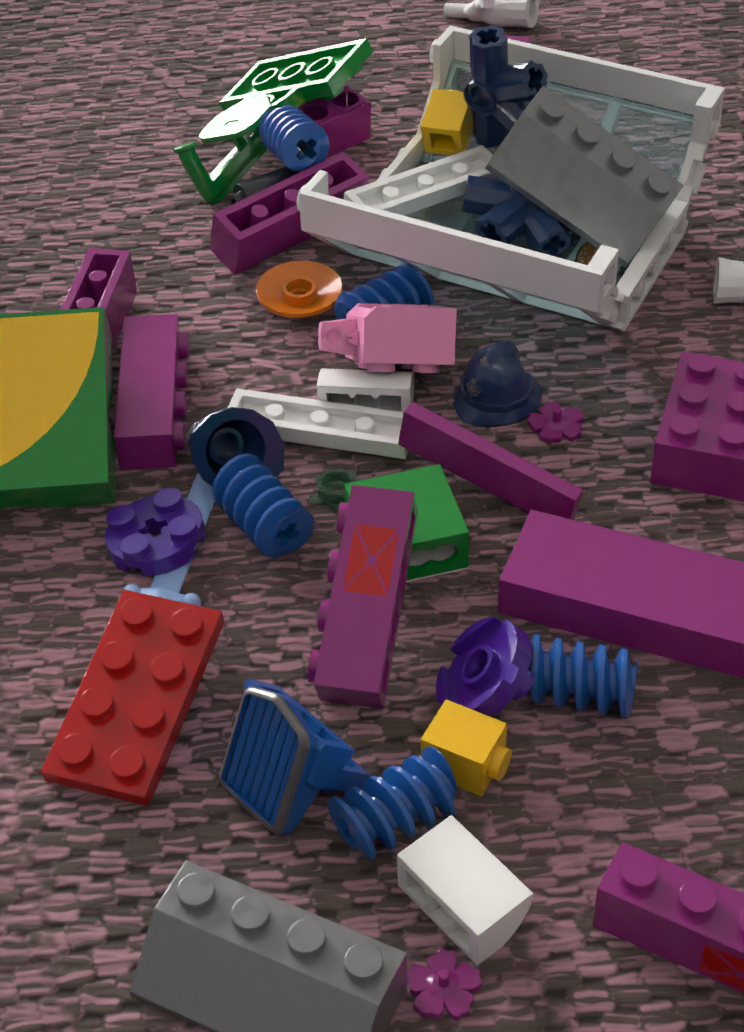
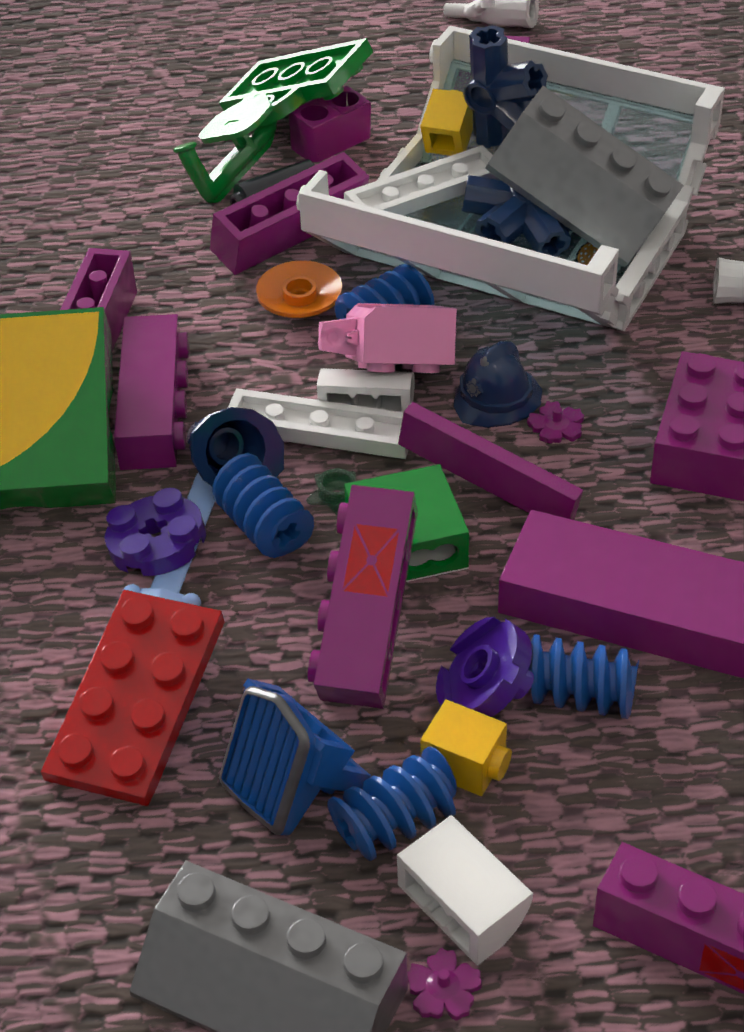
blue piece [259,105,330,172] -> none

